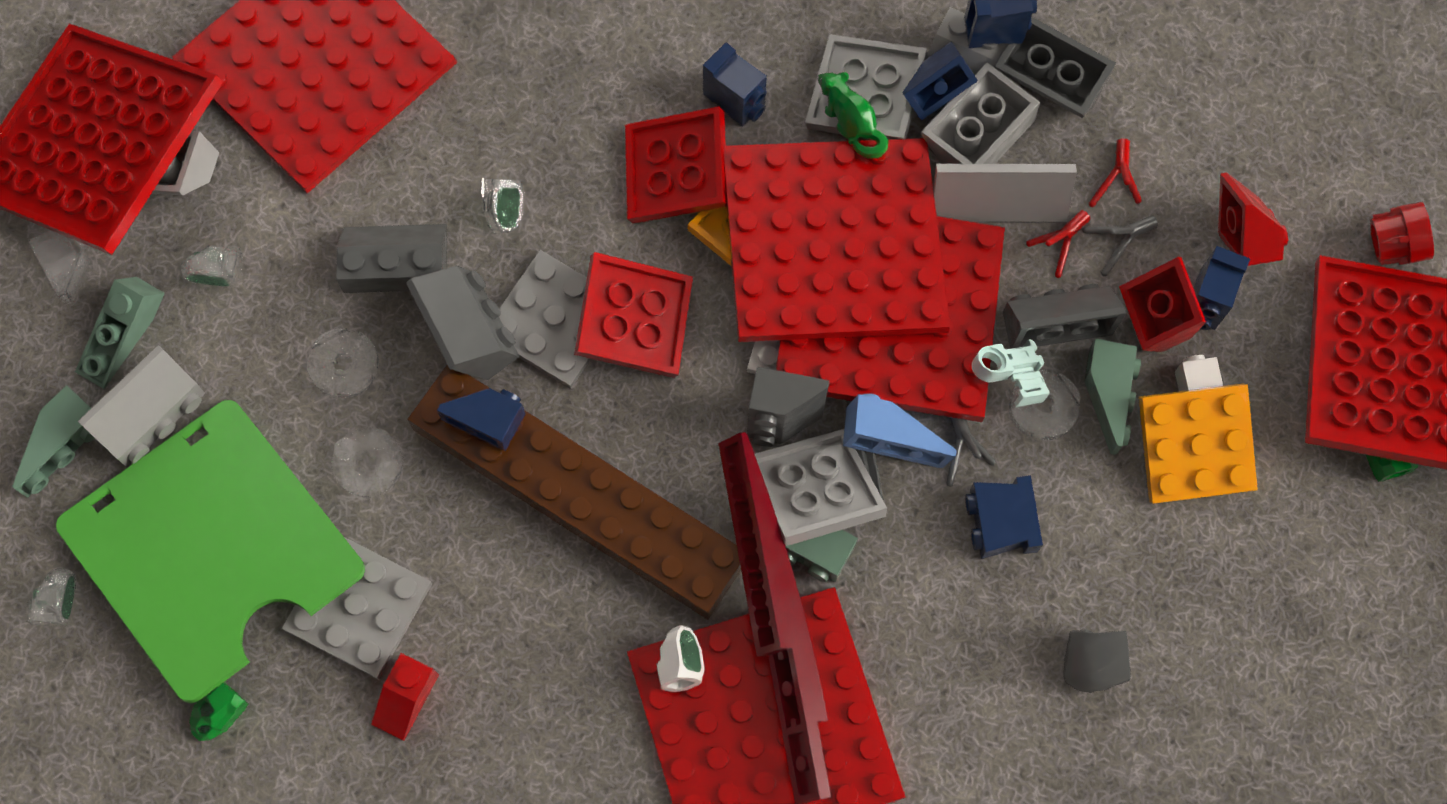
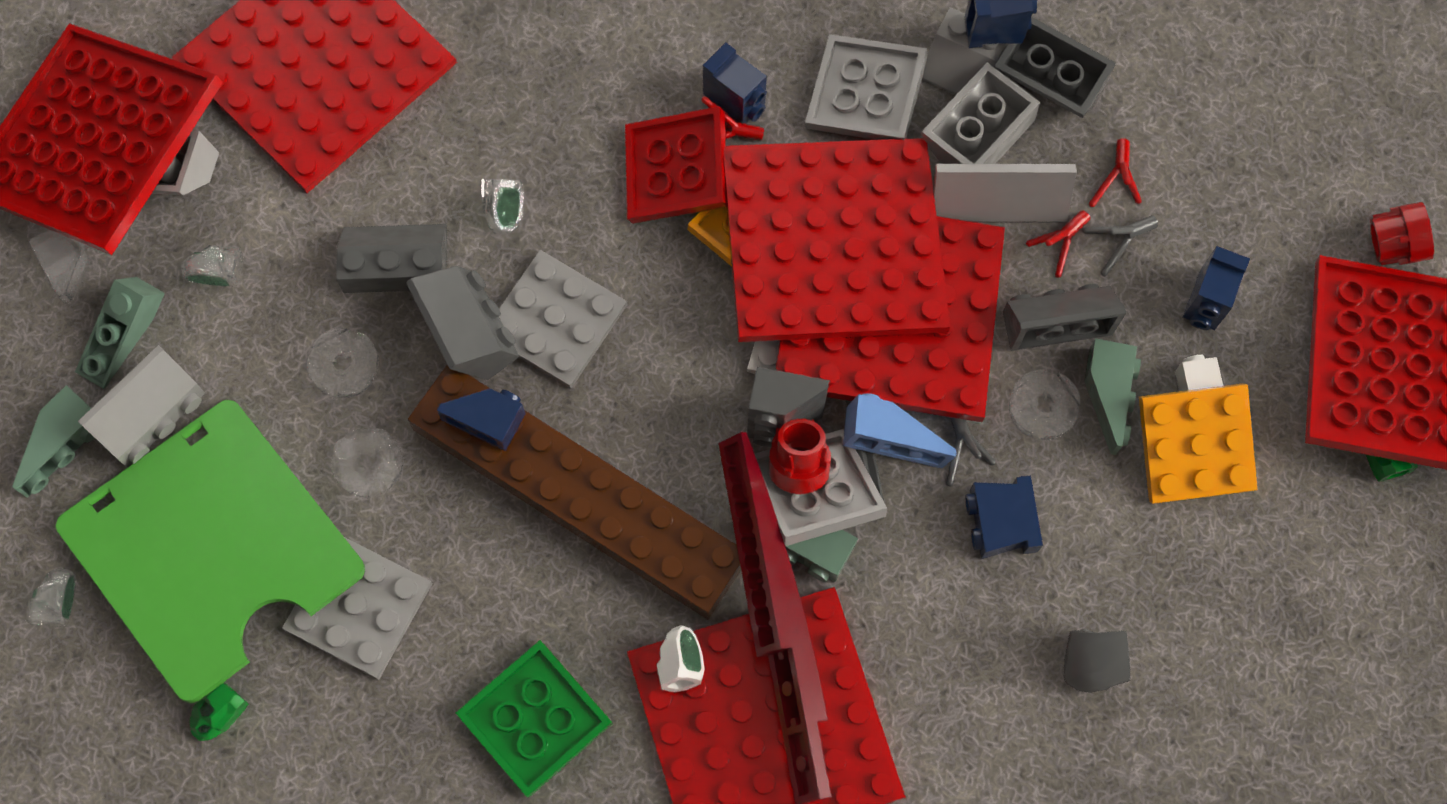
red slope [371,653,439,741] -> none
red plate [574,252,693,378] -> none
green animal [818,72,889,159] -> none
dark blue slope [902,41,978,121] -> none
light aqua piece [972,339,1050,407] -> none
red slope [1119,257,1206,352] -> none
red slope [1218,172,1288,266] -> none
none -> green plate [456,640,613,799]
none -> red plant [702,97,764,141]
none -> red piece [769,419,831,494]

